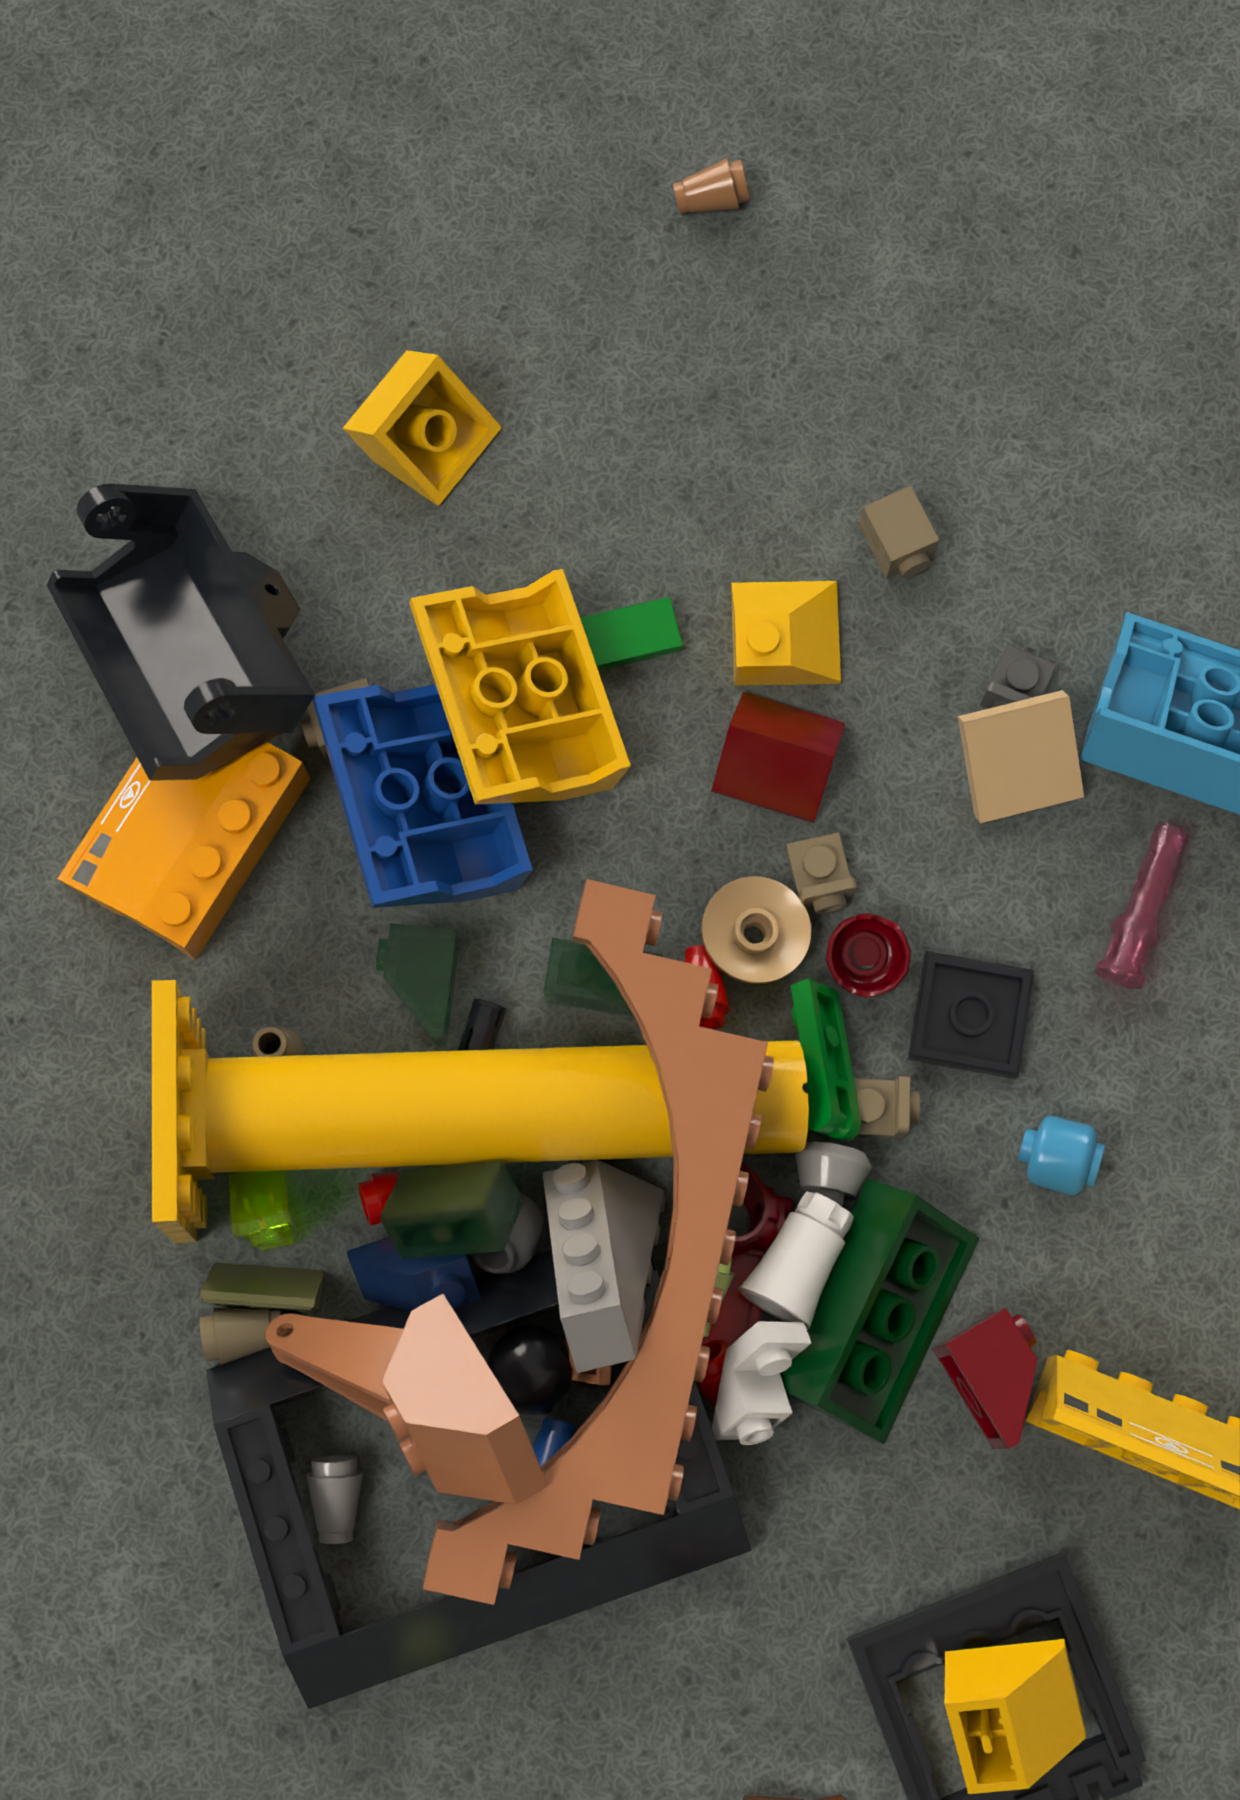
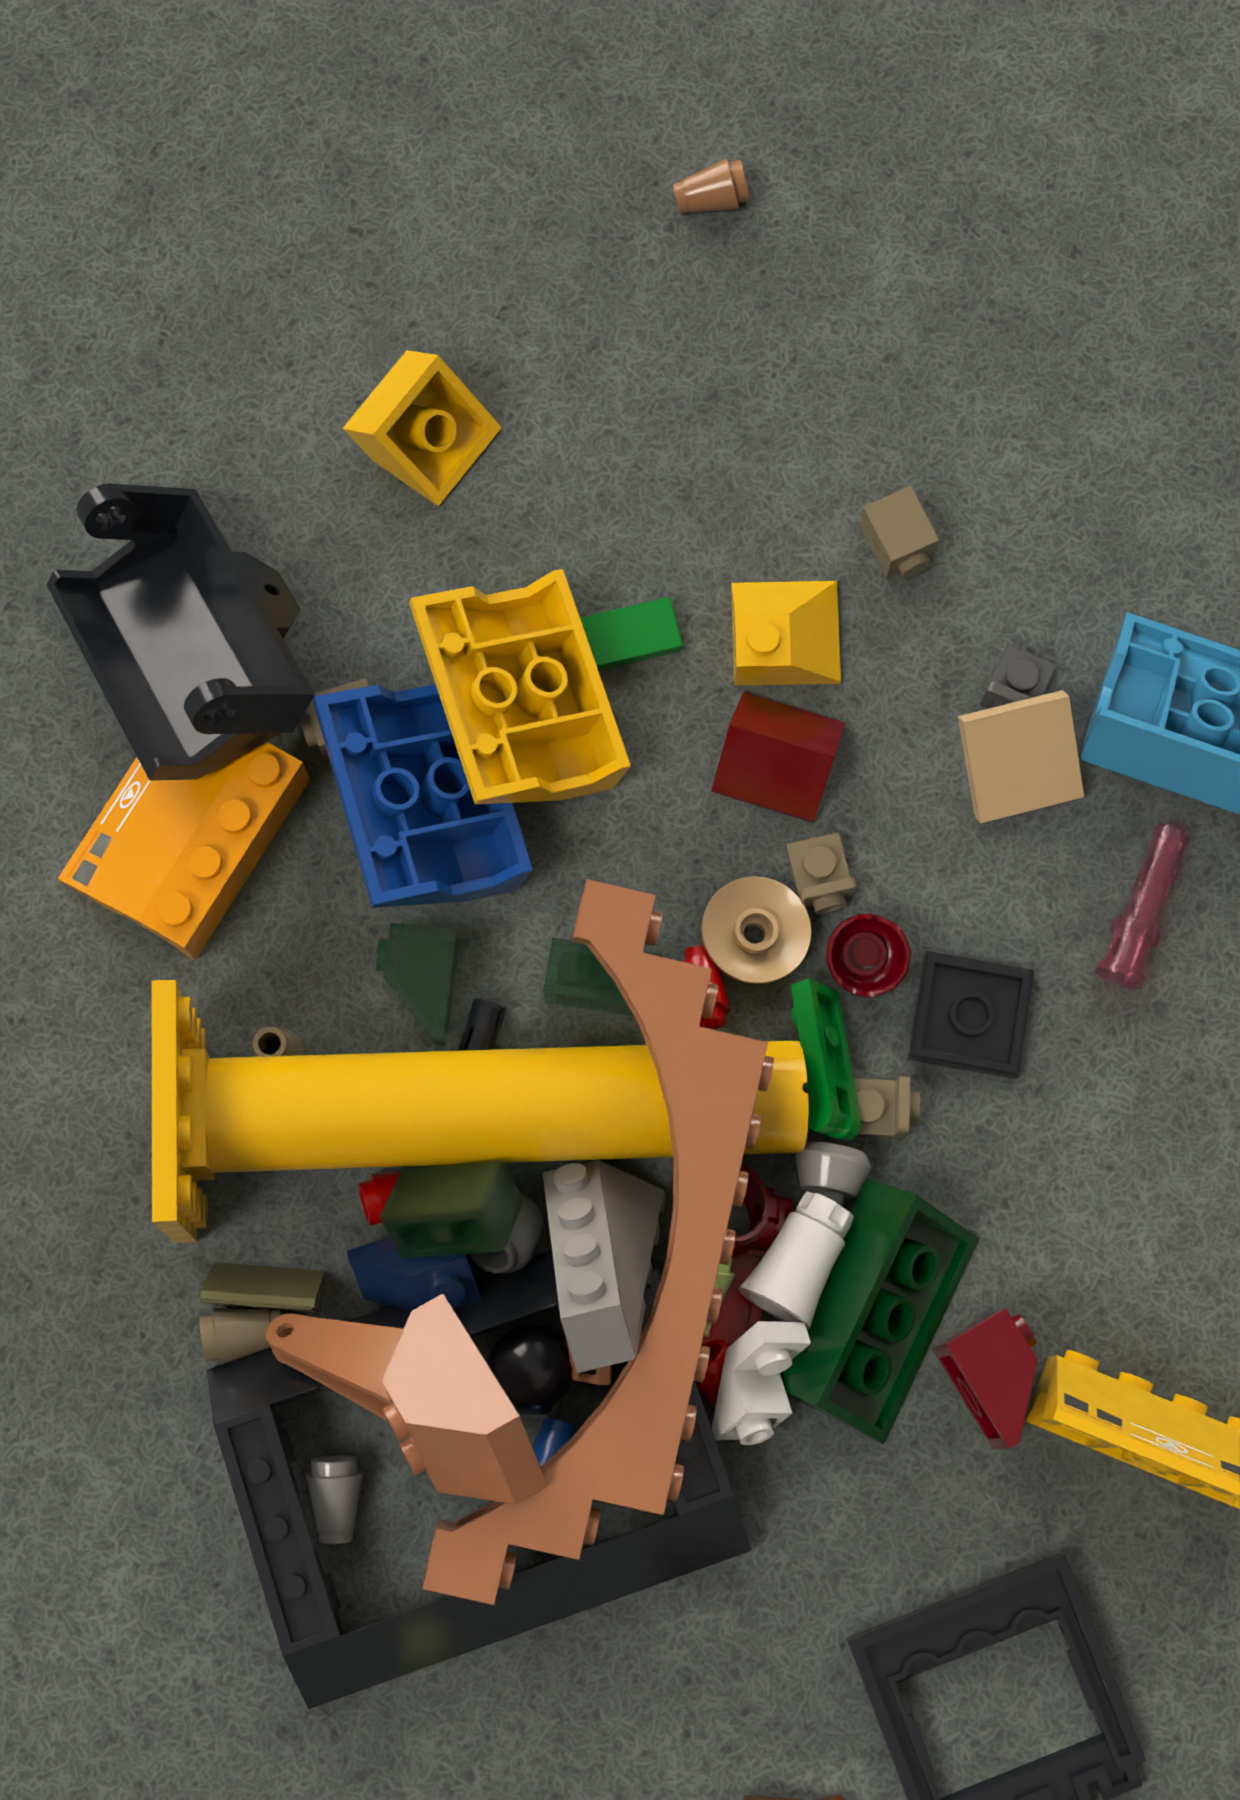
clear neon green slope [229,1170,306,1252] -> none
yellow slope [944,1639,1086,1794] -> none
dark azure head [1018,1115,1106,1196] -> none

